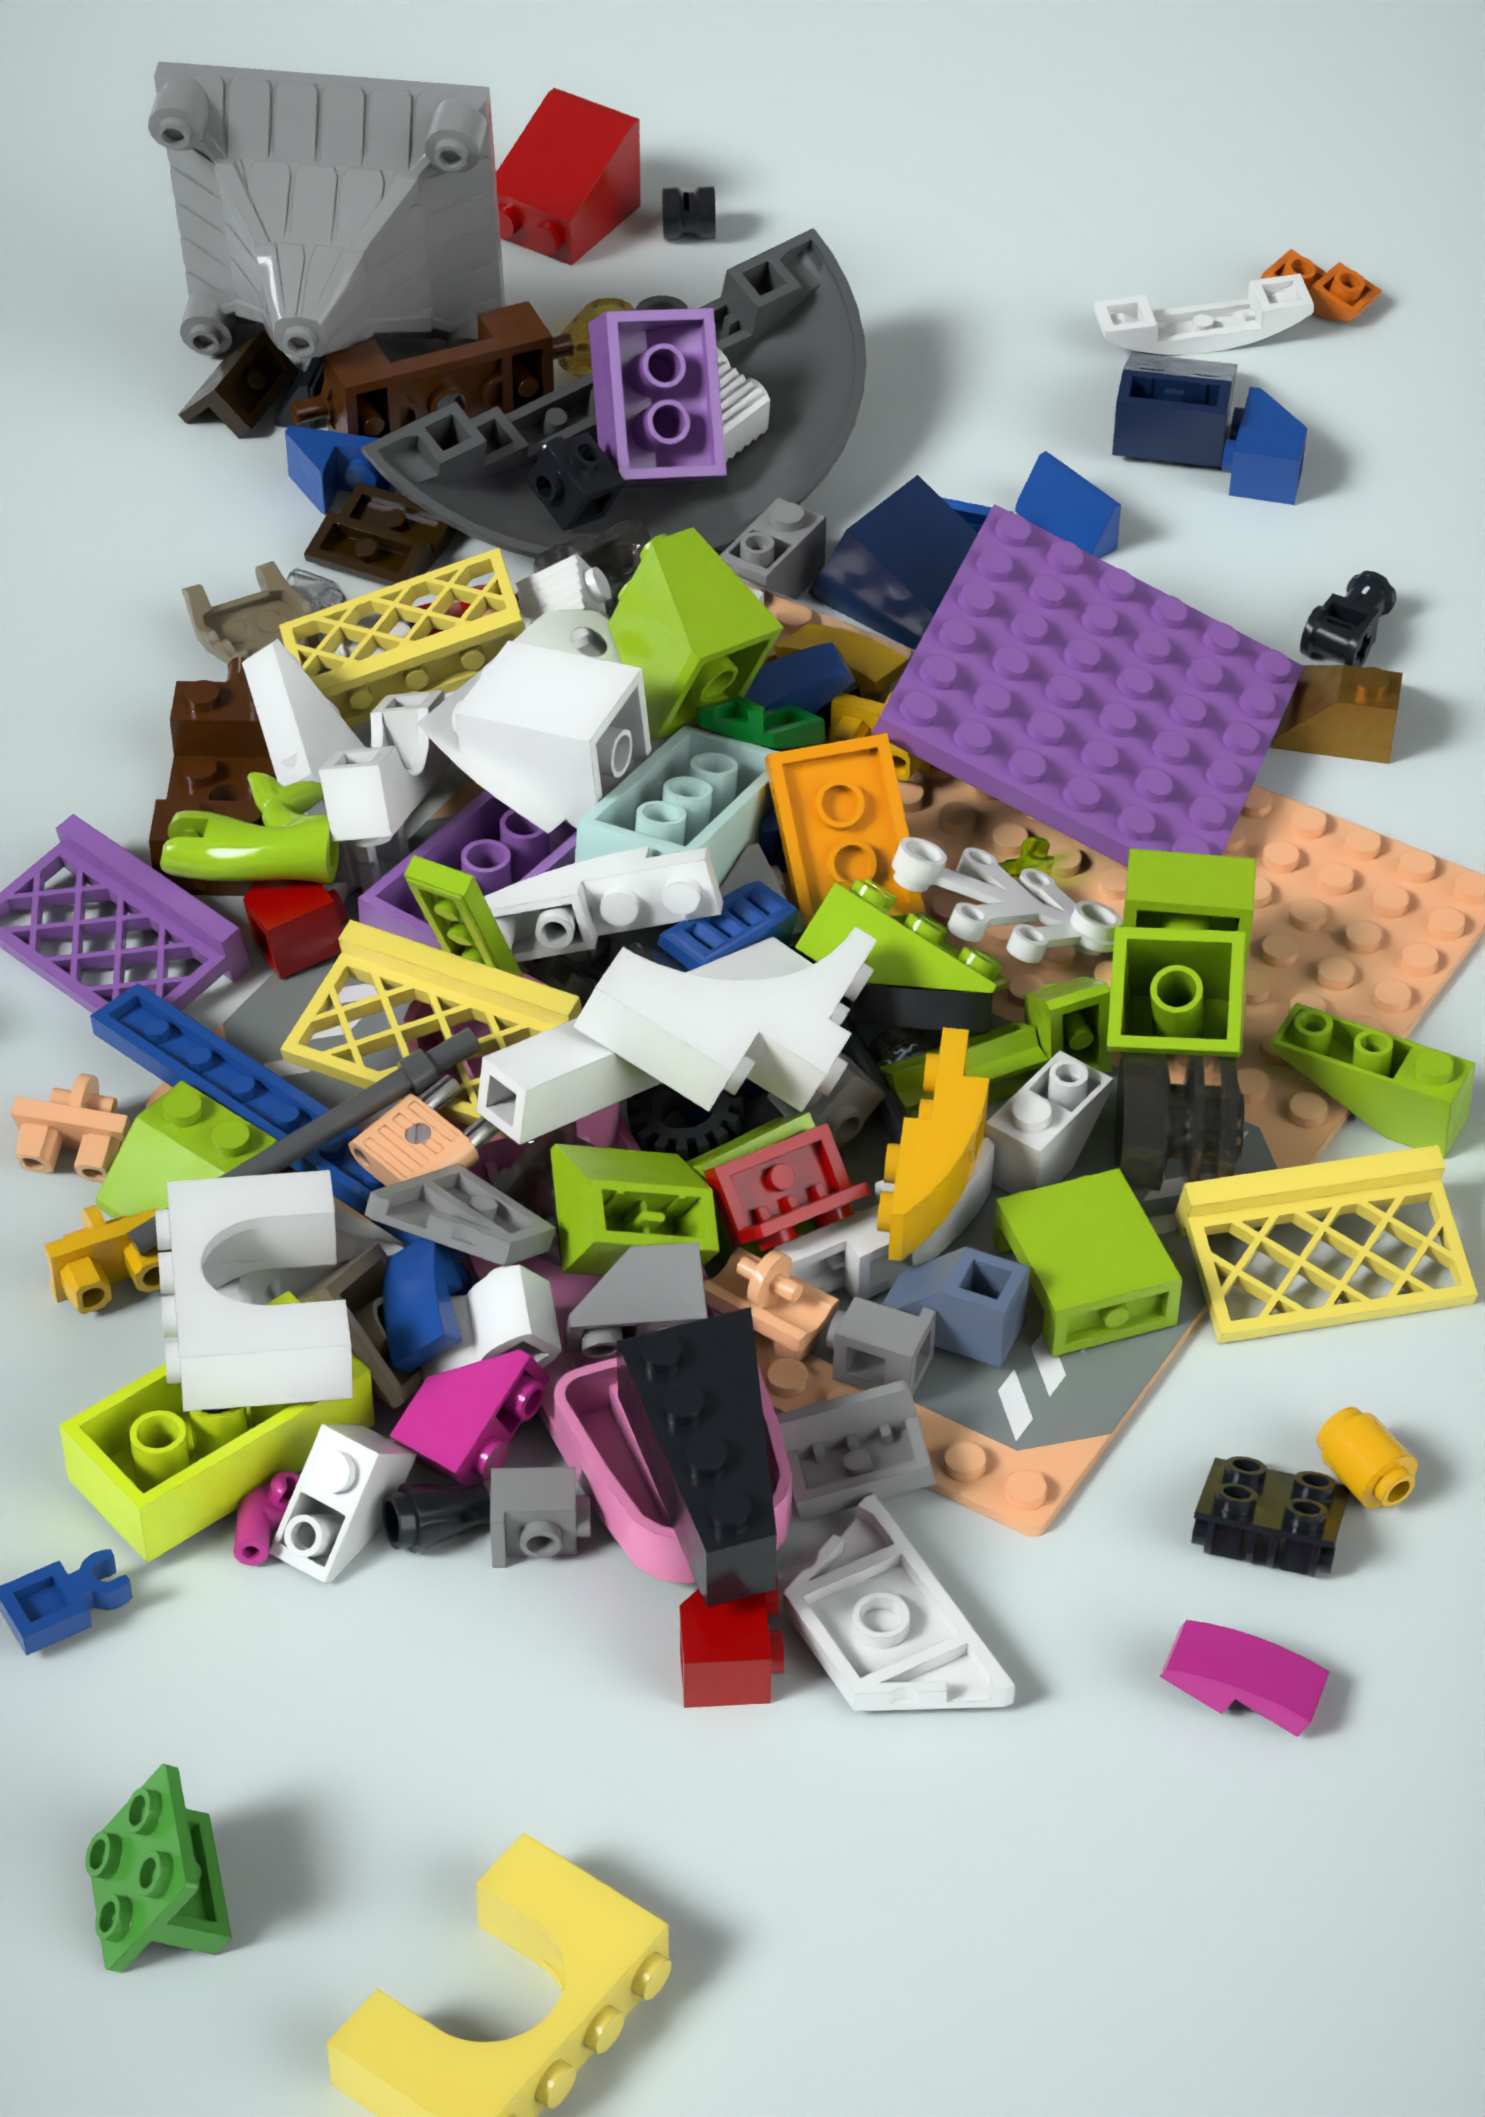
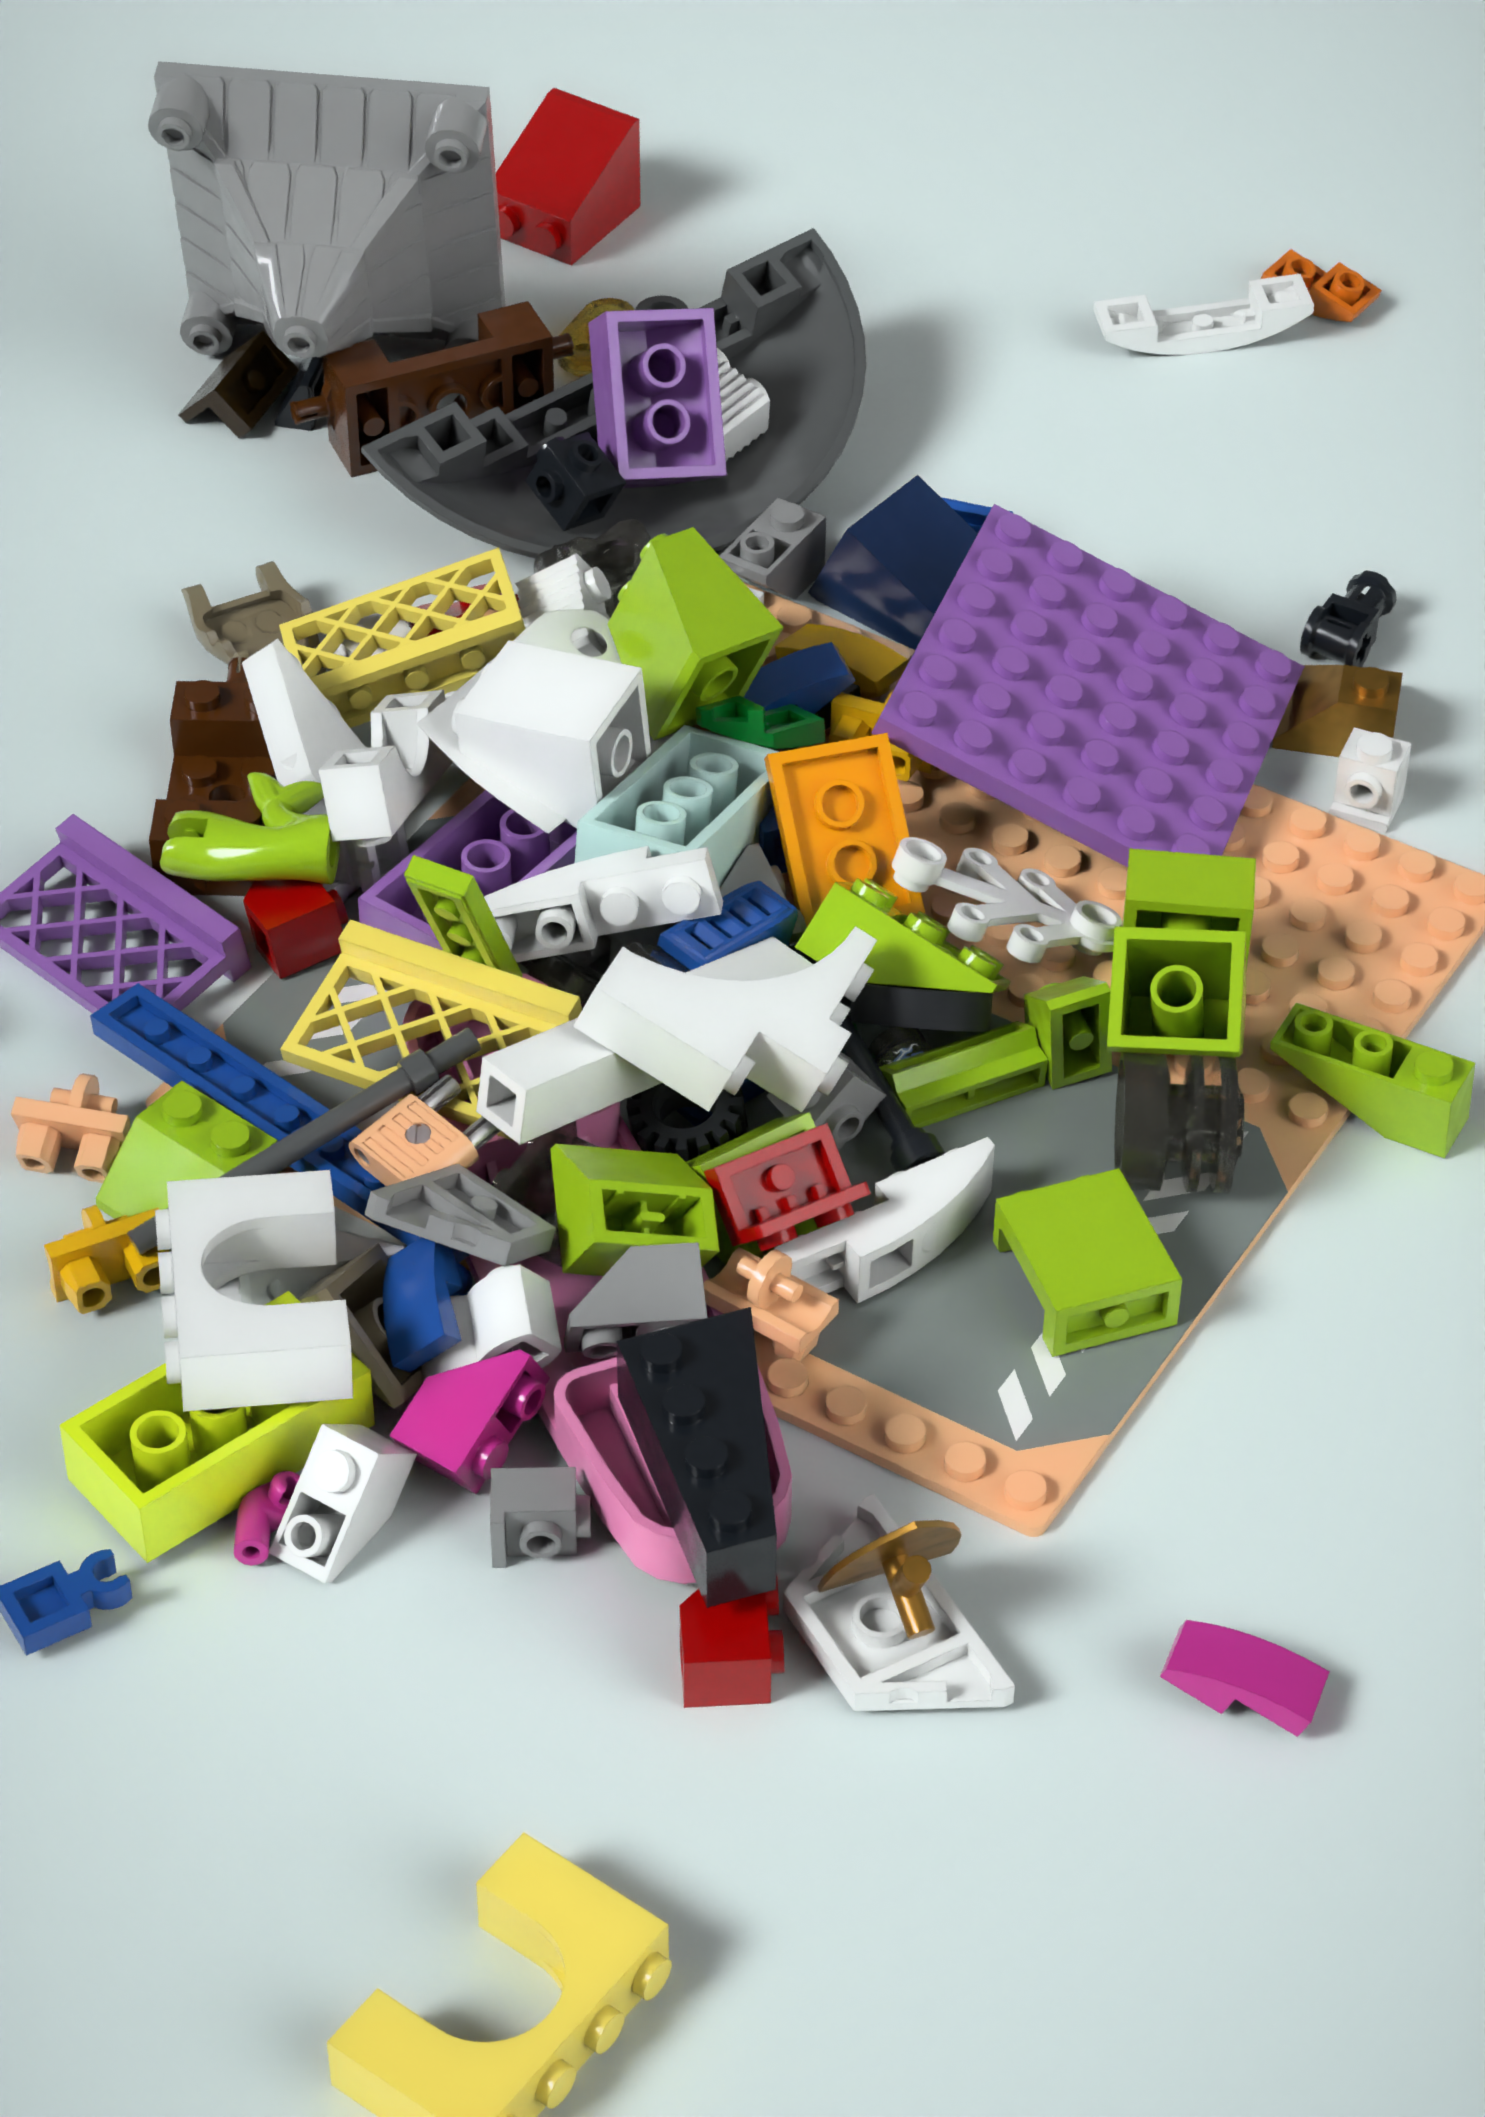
bright green bracket [85,1764,232,1973] -> none
blue slope [285,425,396,514] -> none
clear arm [286,568,348,613] -> none
dark brown slope [304,482,457,586] -> none
black cone [382,1483,490,1553] -> none
black wheel [662,186,716,240] -> none
light grey bracket [776,1380,936,1521] -> none
light grey brick [826,1296,936,1397] -> none
yellow slope [877,1027,990,1261] -> none
sand blue slope [882,1246,1030,1368] -> none
white slope [984,1050,1114,1195] -> none
clear neon green hand [998,837,1055,878] -> none
blue slope [1015,451,1121,559] -> none
dark blue slope [1112,353,1238,467] -> none
light yellow fence [1174,1145,1478,1344] -> none
black hinge [1191,1456,1350,1578] -> none
blue slope [1221,387,1307,505] -> none
yellow brick [1316,1407,1418,1509] -> none
none -> pearl gold shield [817,1520,962,1639]
none -> white brick [1329,727,1412,834]

